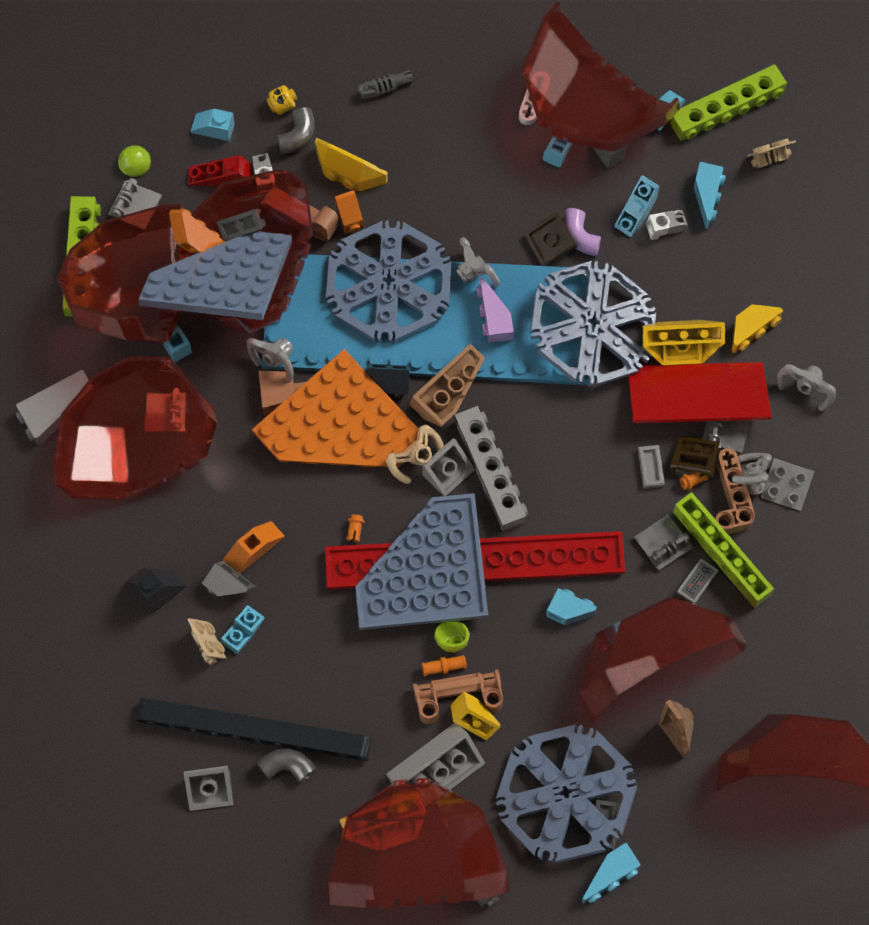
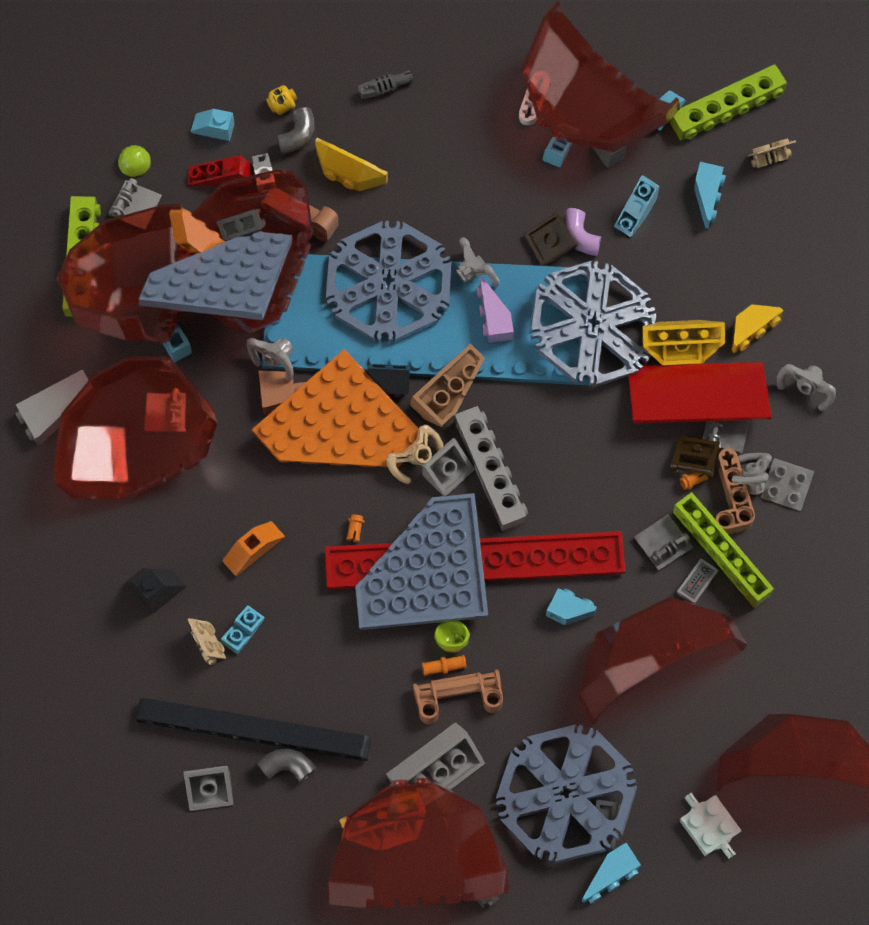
dark grey slope [202,561,256,596] -> none
orange slope [335,190,363,235] -> none
yellow slope [450,692,501,740] -> none
light grey tile [638,445,665,489] -> none
leg [646,210,688,240] -> none
medium nougat wedge [658,700,694,758] -> none
none -> light aqua plate [679,793,741,859]

